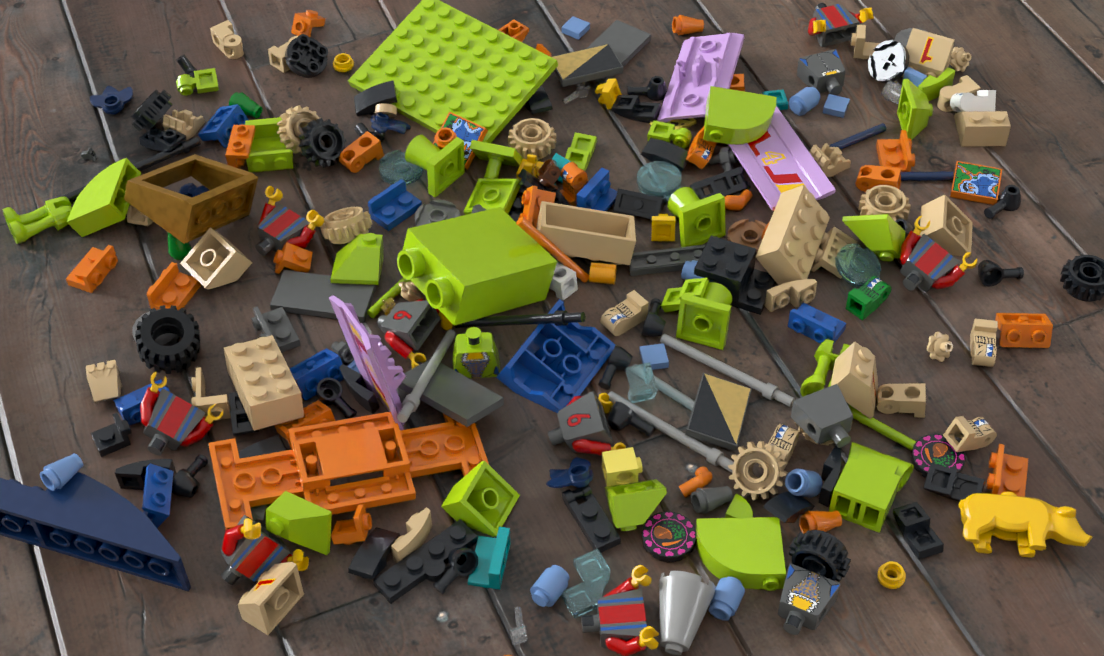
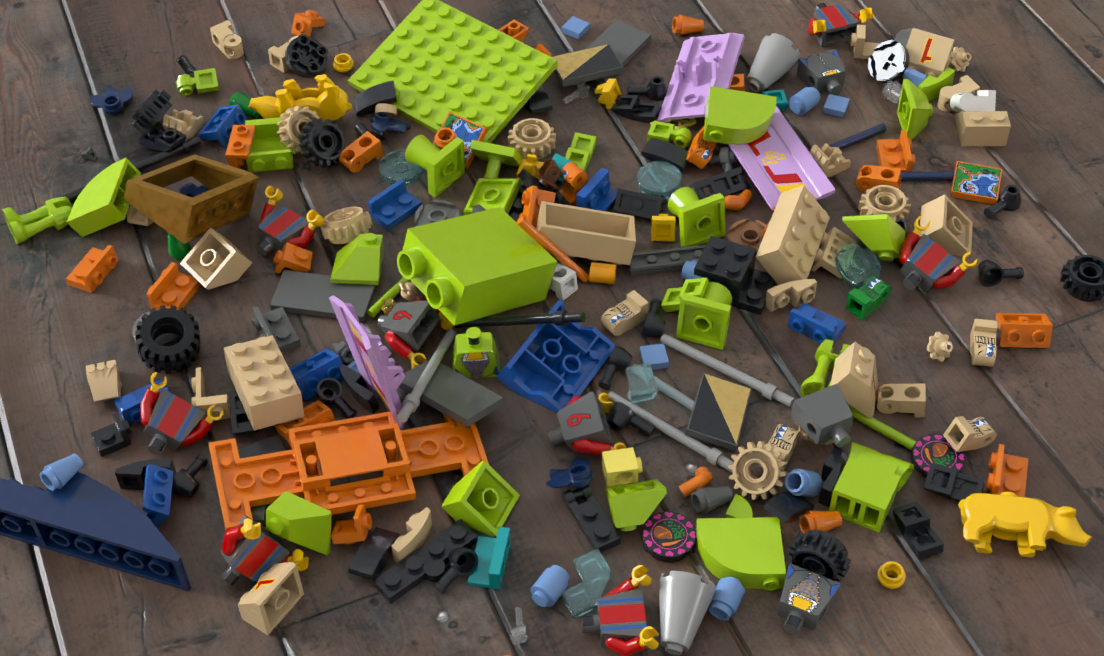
none -> yellow animal [248,74,352,122]
none -> light grey cone [746,33,800,92]

